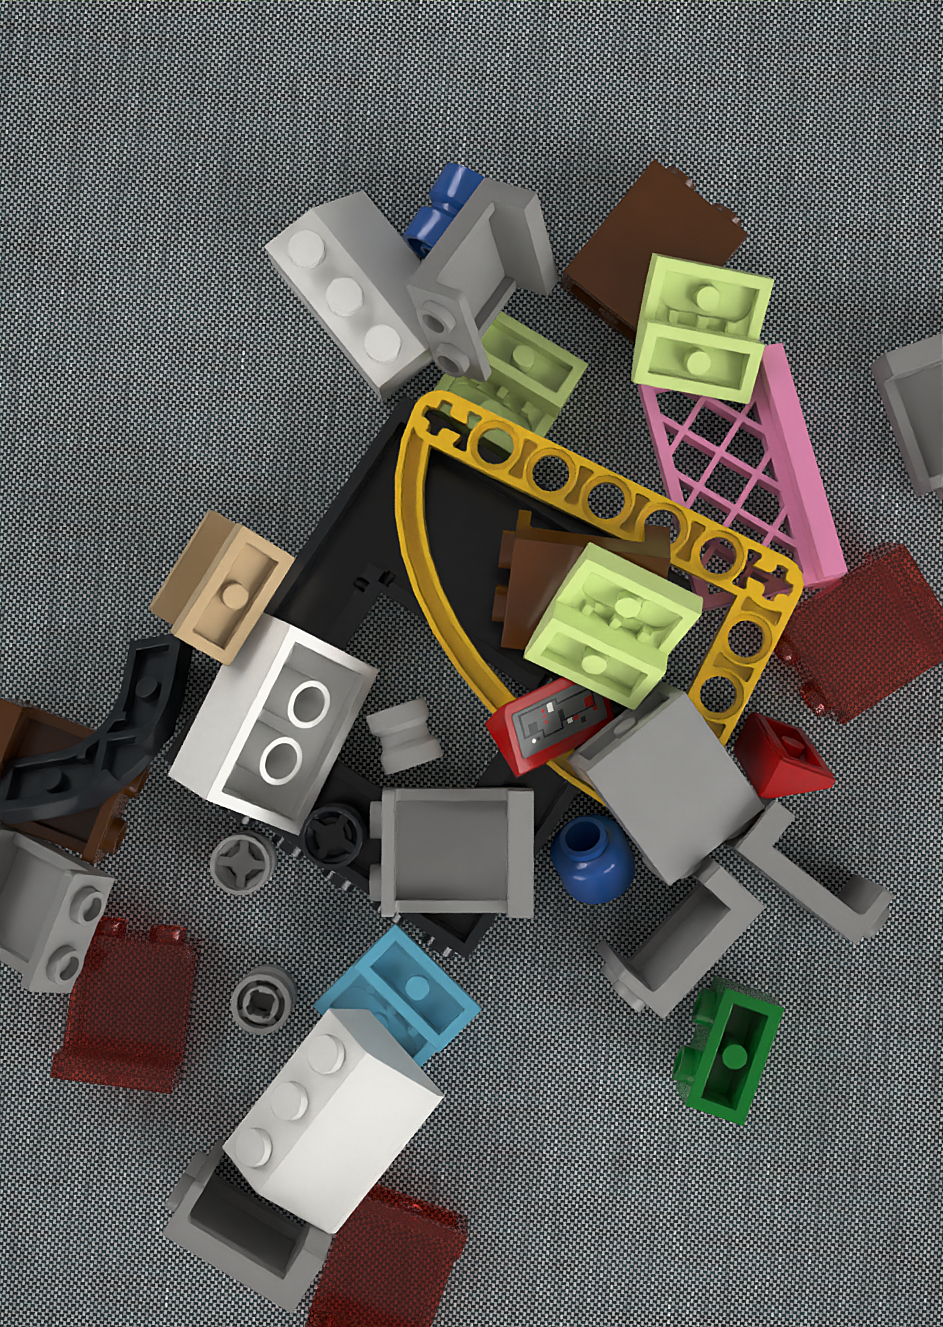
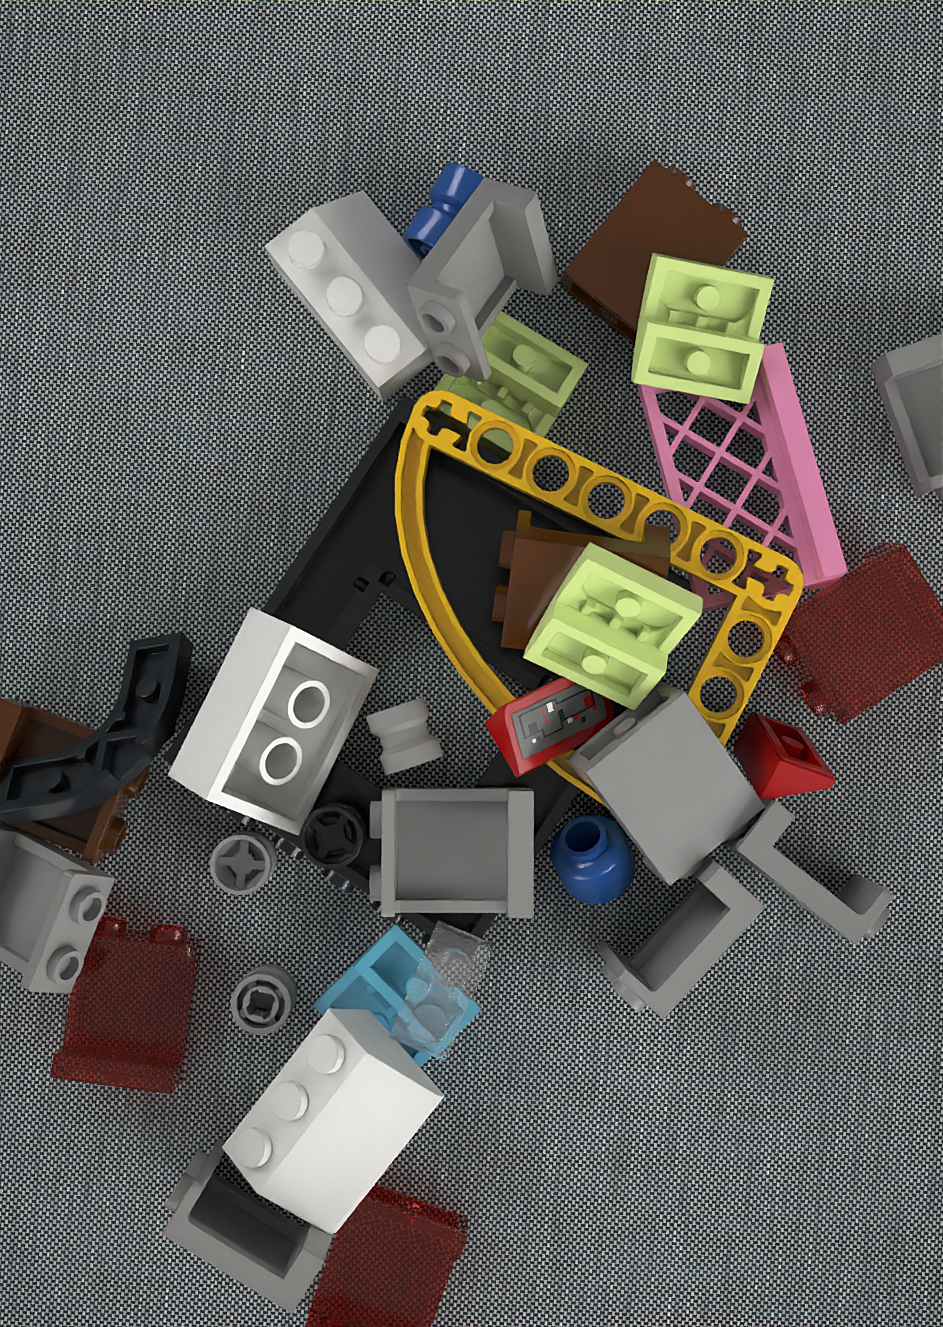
tan panel [149,510,296,667] -> none
green brick [672,975,785,1126] -> none
none -> clear plate [389,920,494,1061]

